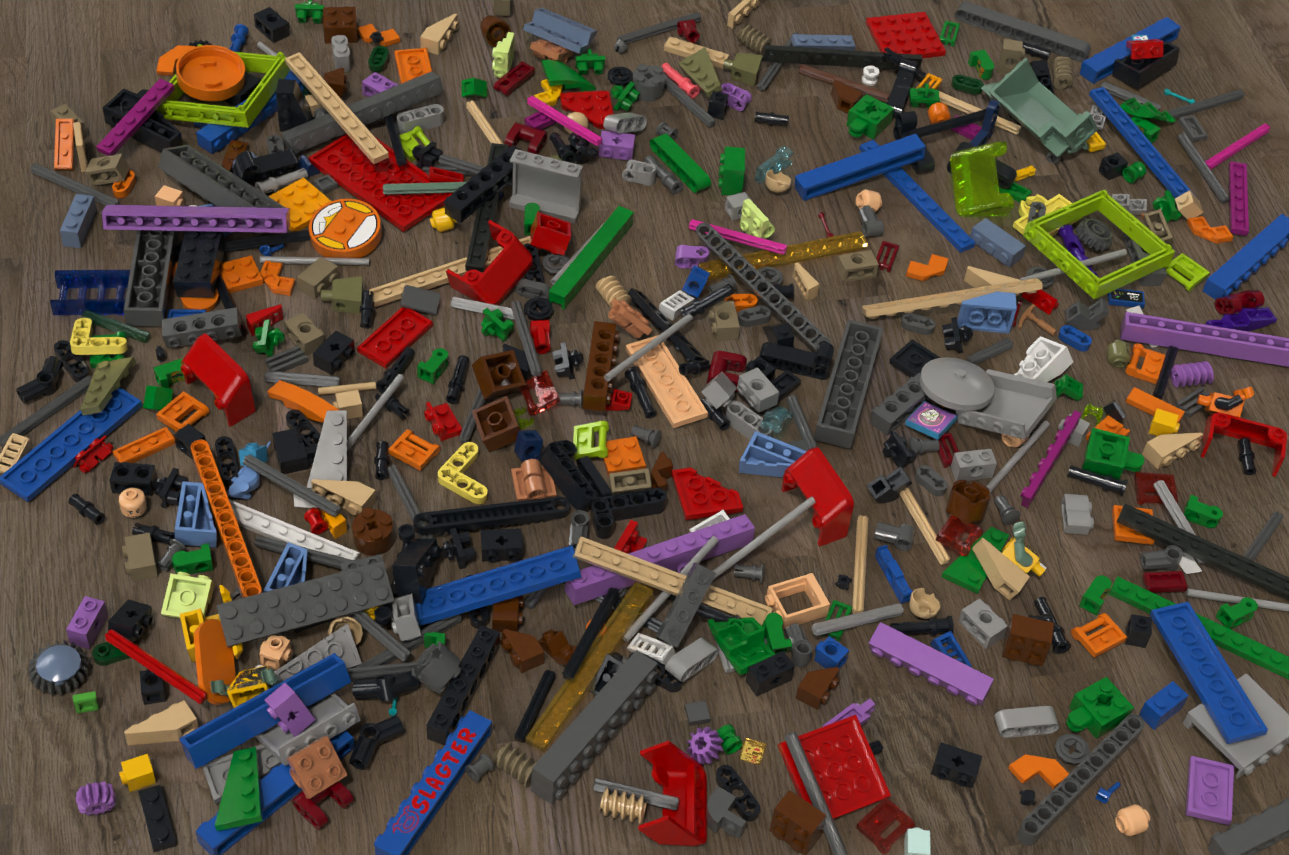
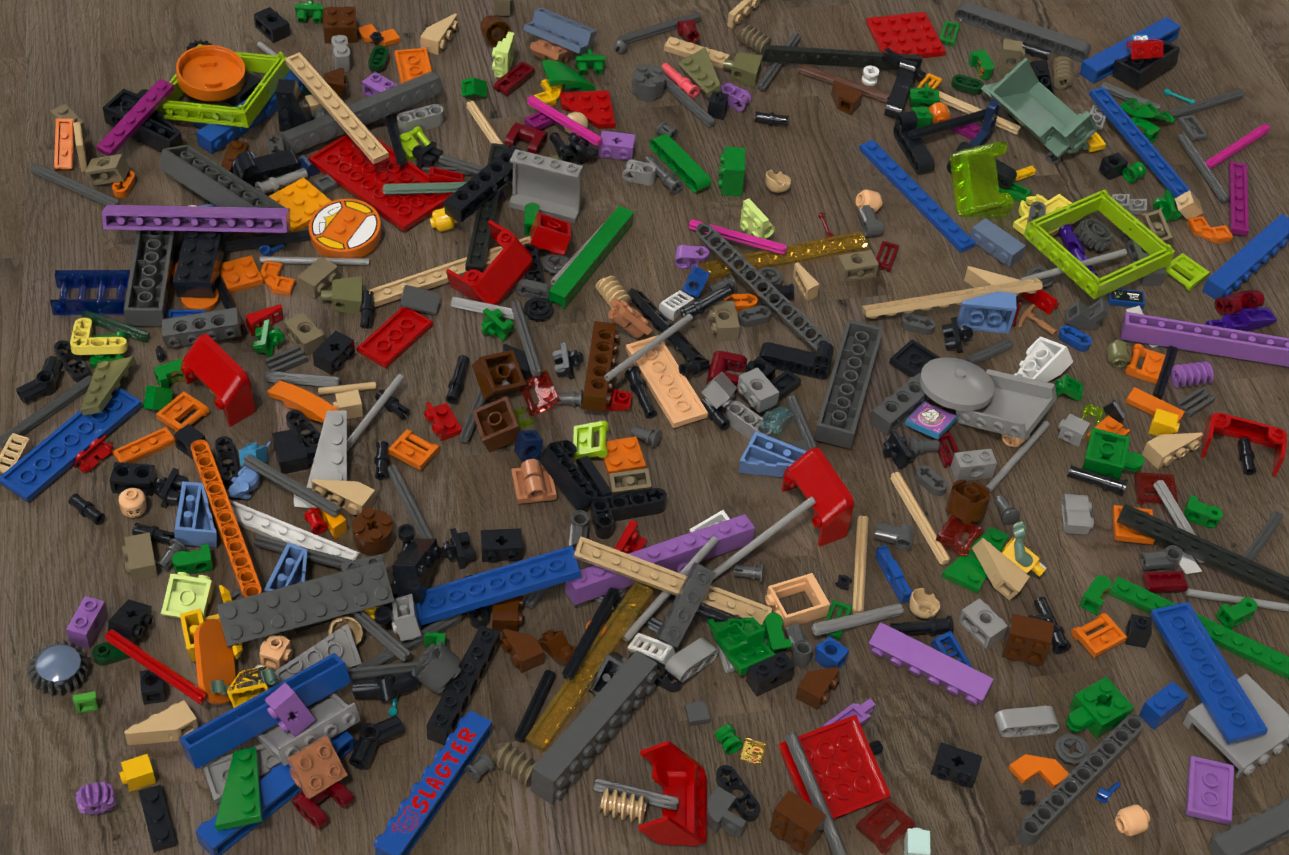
sand blue brick [60,194,97,248] -> none
light nougat brick [155,185,185,206] -> none
orange tile [156,45,195,76] -> none
blue pin [230,24,249,52] -> none
black pin [376,347,415,391] -> none
black gear [413,496,570,535] -> none
green leg [417,348,448,385] -> none
light yellow beam [438,442,487,504] -> none
red piece [530,320,551,355] -> none
light grey beam [603,112,647,134] -> none
black gear [607,67,633,86] -> none
green hips [611,81,640,112] -> none
reddish brown slope [650,452,673,491] -> none
red plate [671,467,743,521] -> none
medium lavender gear [686,727,724,765] -> none
light grey brick [725,192,753,221] -> none
clear light blue plate [755,146,794,184] -> none
black slope [763,323,795,348] -> none
sand blue plate [791,34,856,51] -> none
blue brick [795,134,926,201] -> none
green brick [846,94,894,140] -> none
black brick [866,467,913,503] -> none
orange tile [906,254,949,281] -> none
magenta plate [1020,410,1082,508] -> none
orange torso [1197,387,1254,417] -> none
none -> green brick [911,107,933,128]

